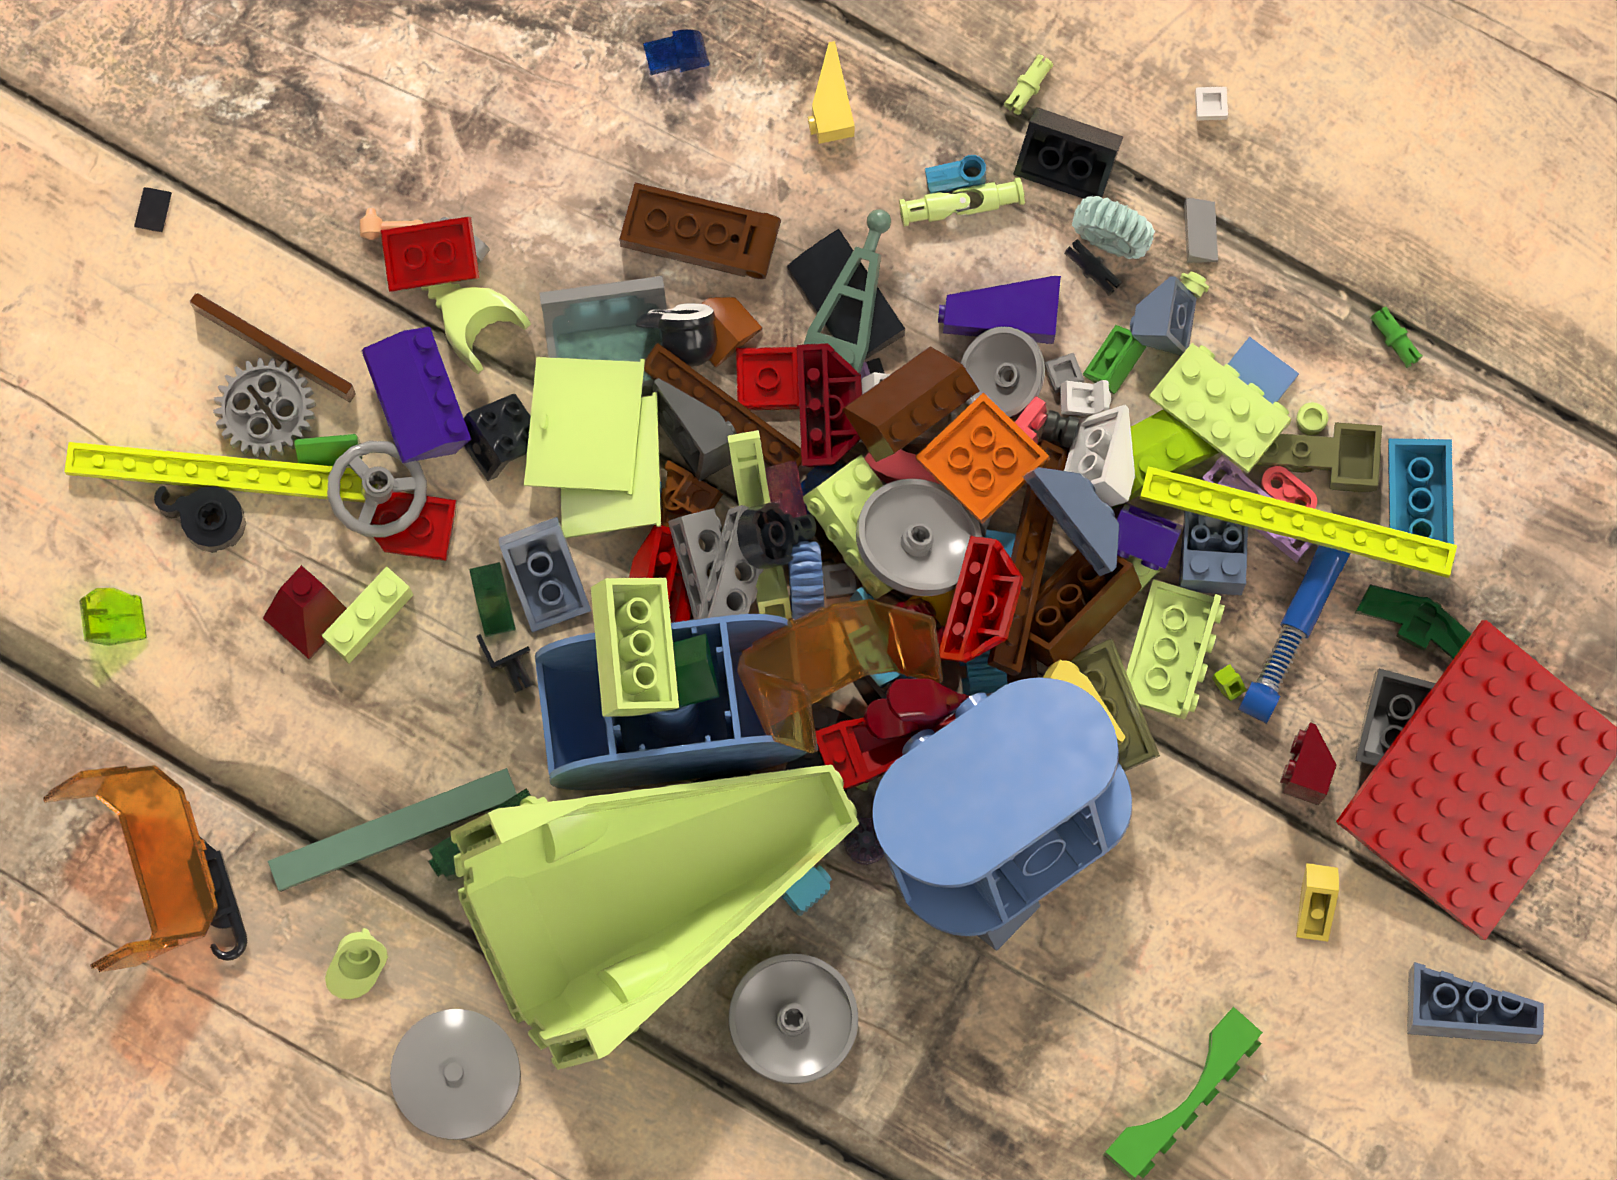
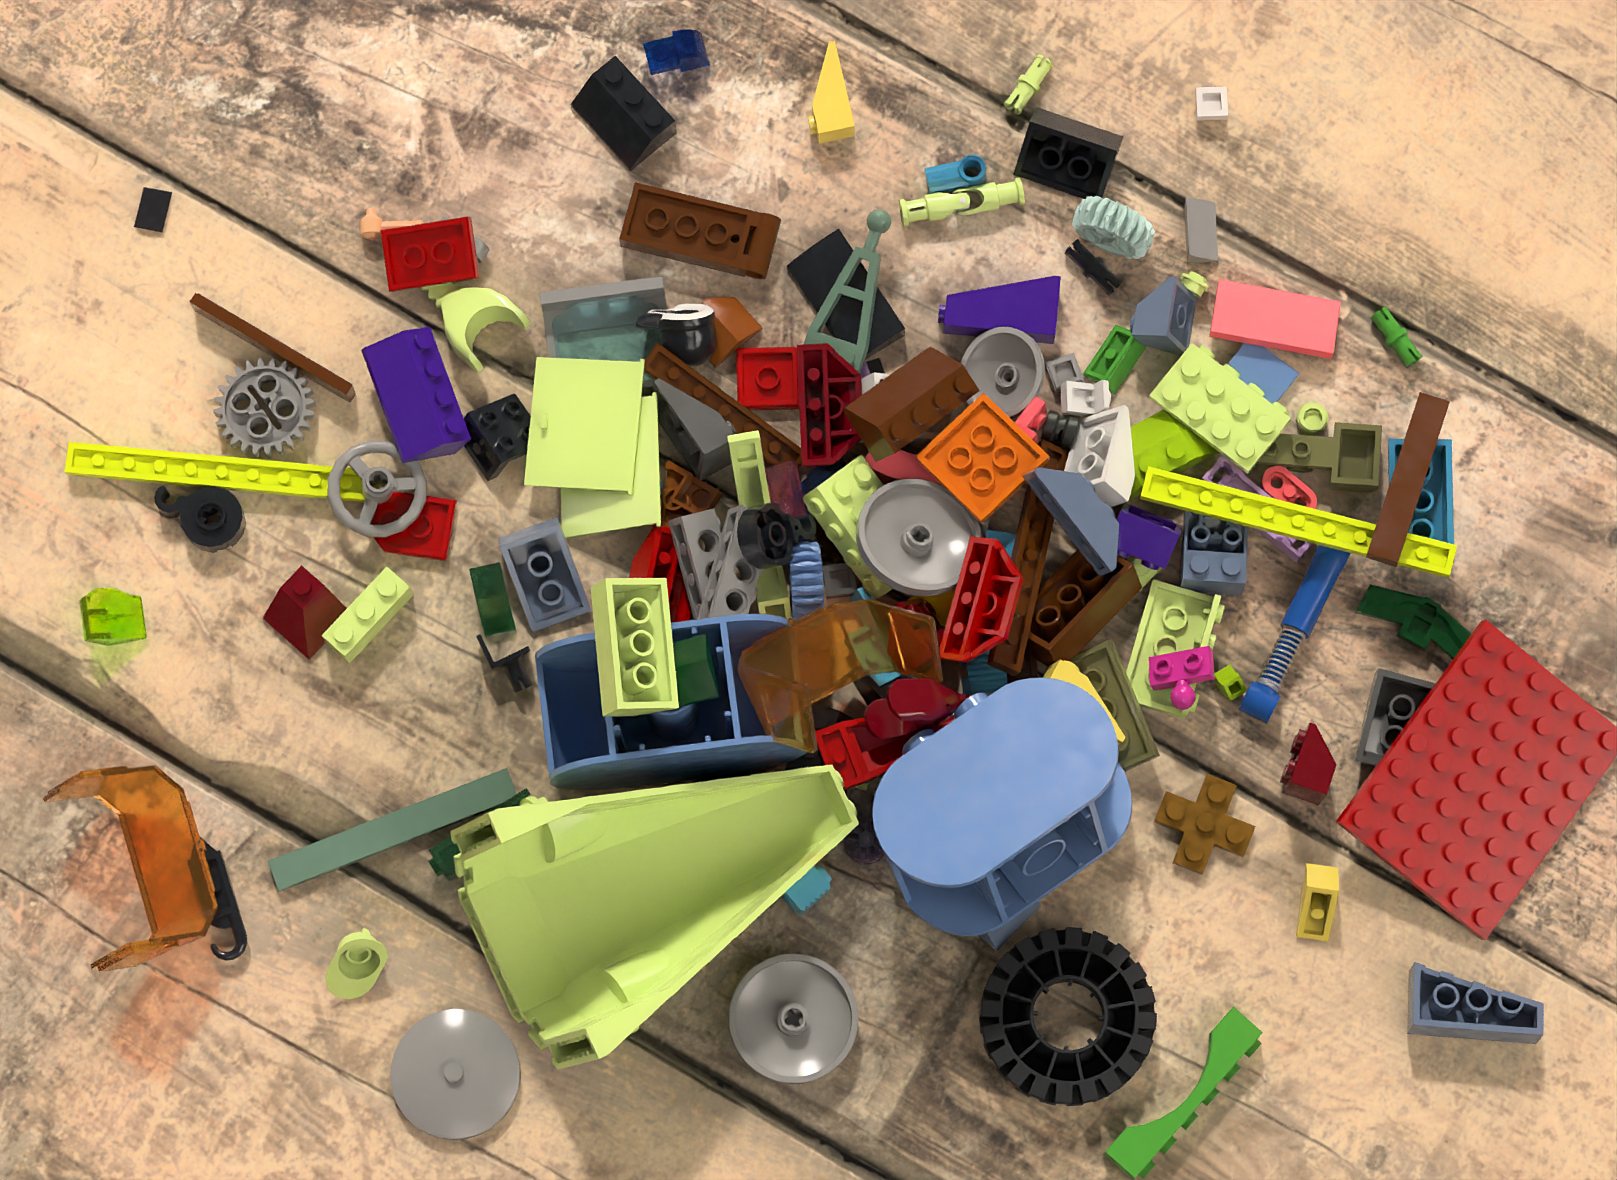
bright green slope [294,434,362,466] -> none
none -> black slope [571,55,677,171]
none -> black tyre [979,927,1157,1106]
none -> dark pink plate [1149,646,1215,710]
none -> pearl gold plate [1154,774,1256,875]
none -> coral tile [1209,279,1341,359]
none -> reddish brown tile [1366,392,1450,567]

